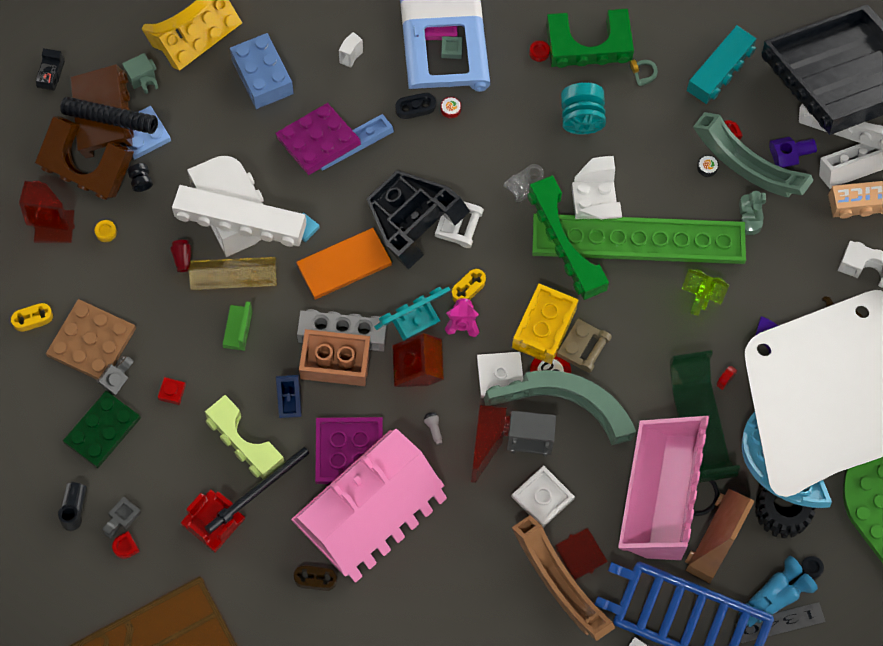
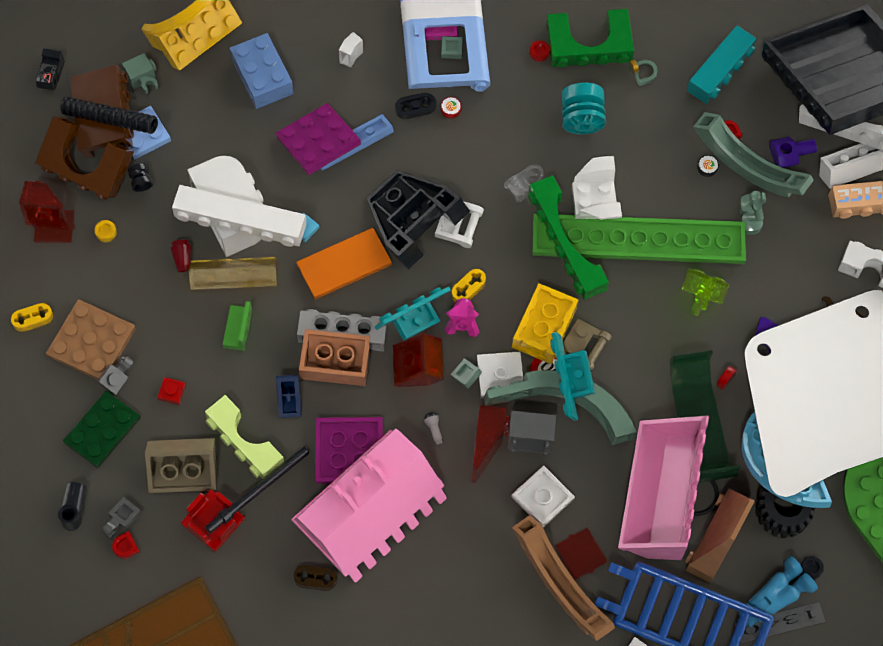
none -> dark tan slope [145,438,216,493]
none -> sand green plate [450,358,482,389]
none -> teal bracket [550,332,595,421]

